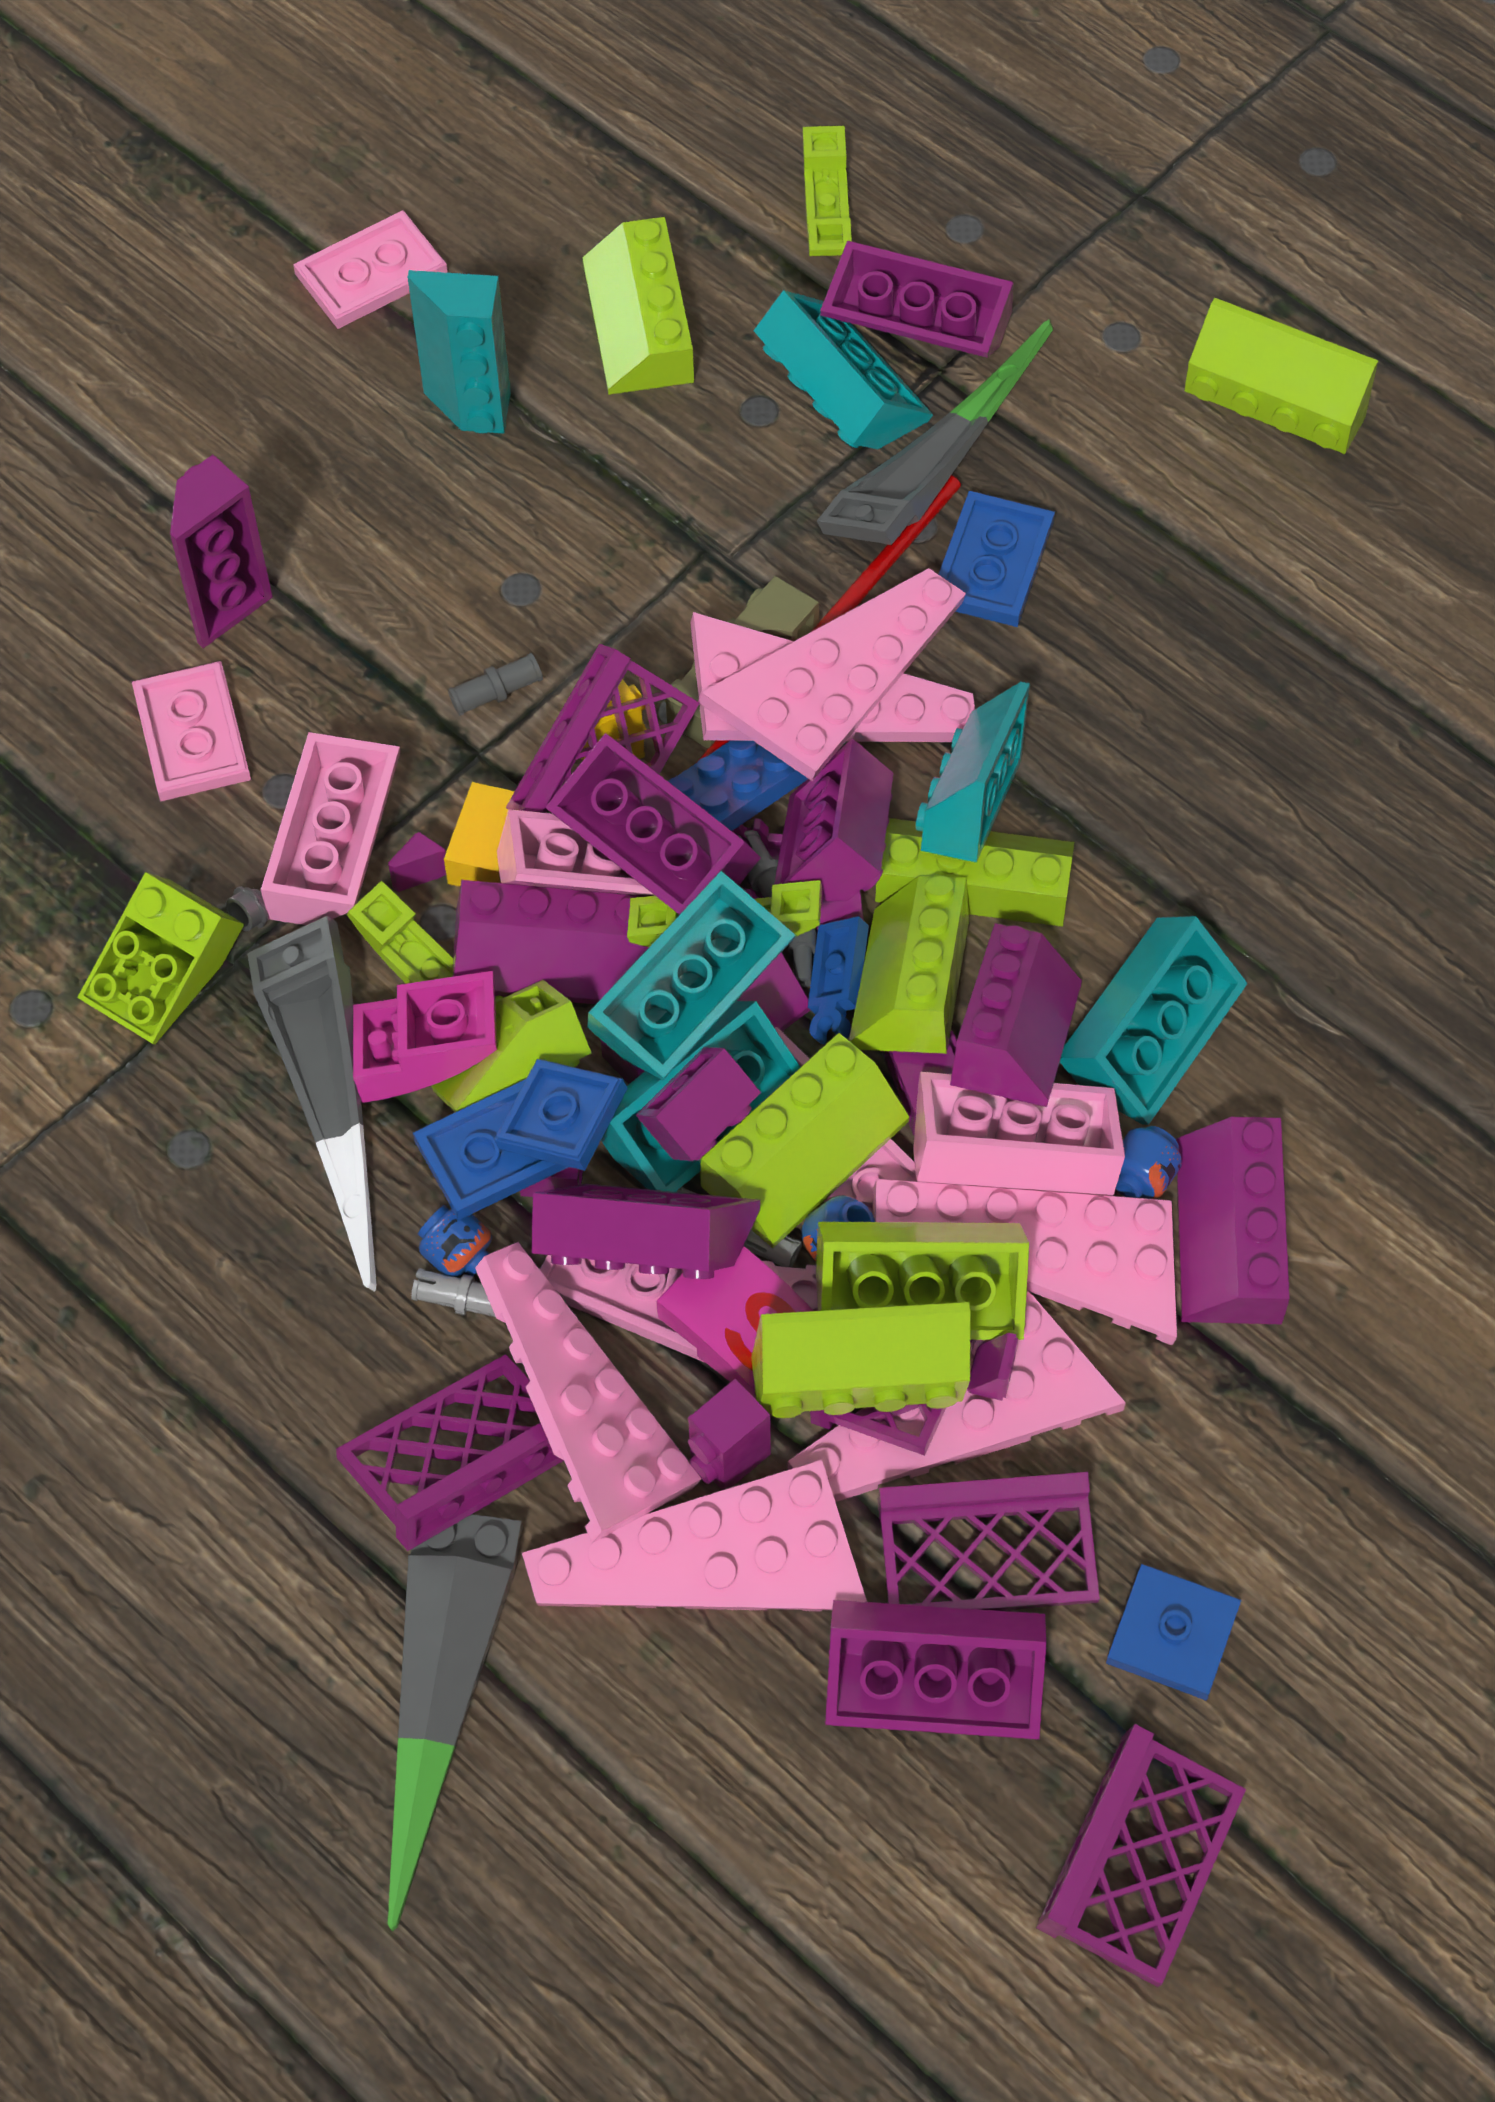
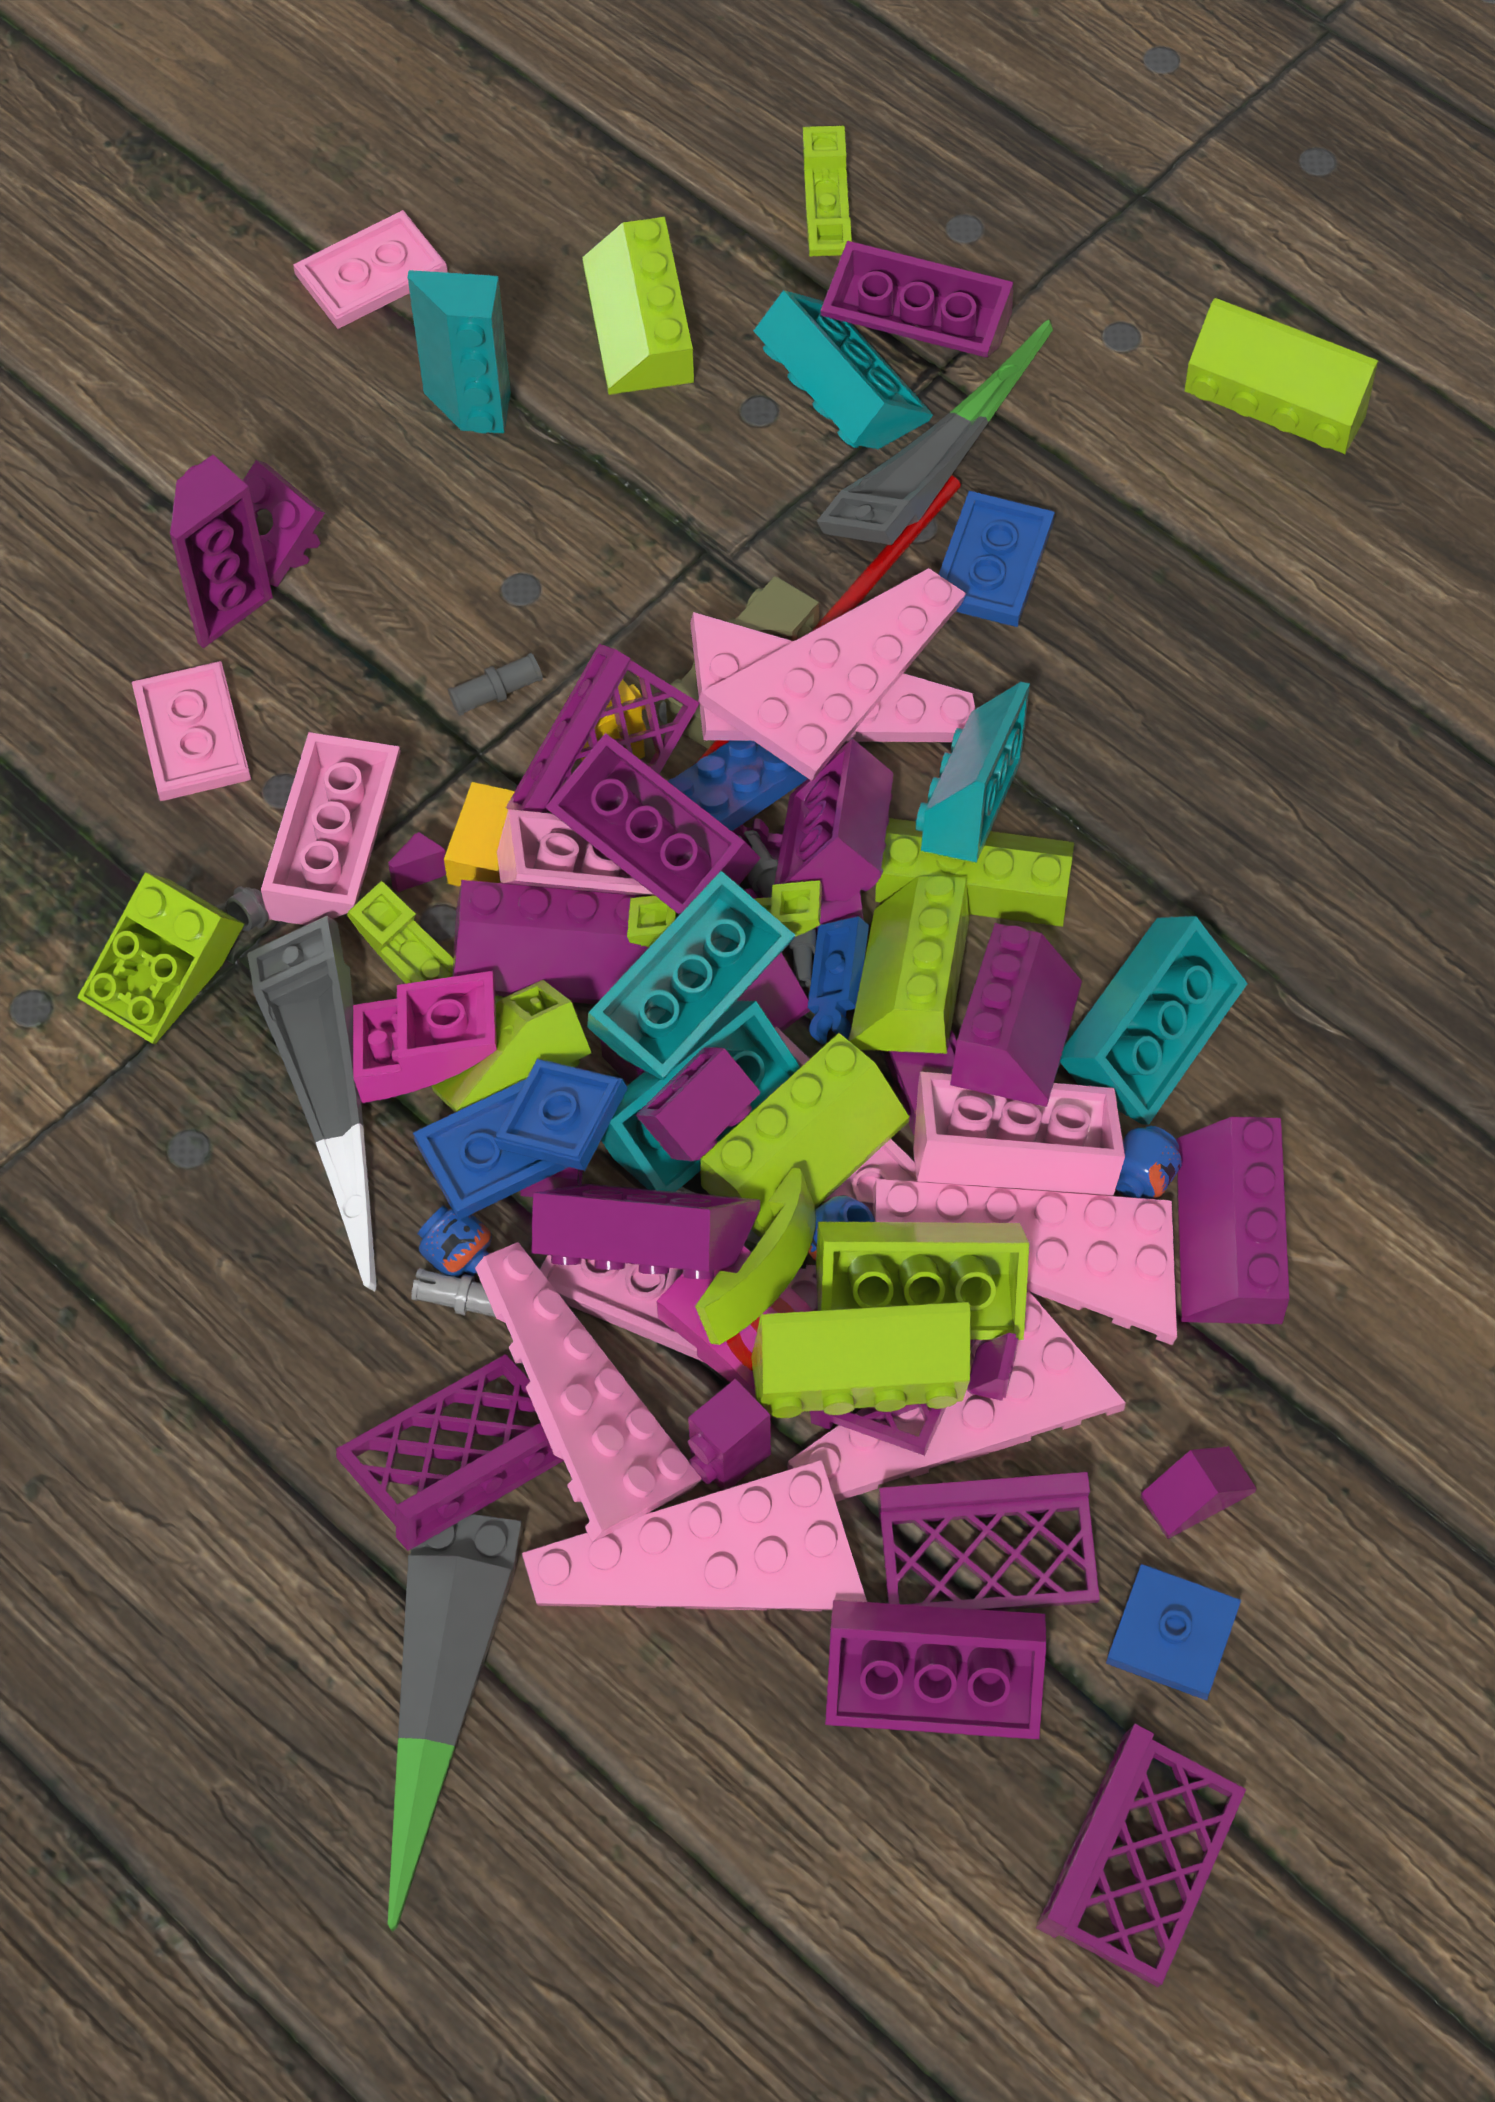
none -> magenta piece [243,460,325,587]
none -> lime slope [695,1168,816,1345]
none -> magenta slope [1140,1446,1257,1539]

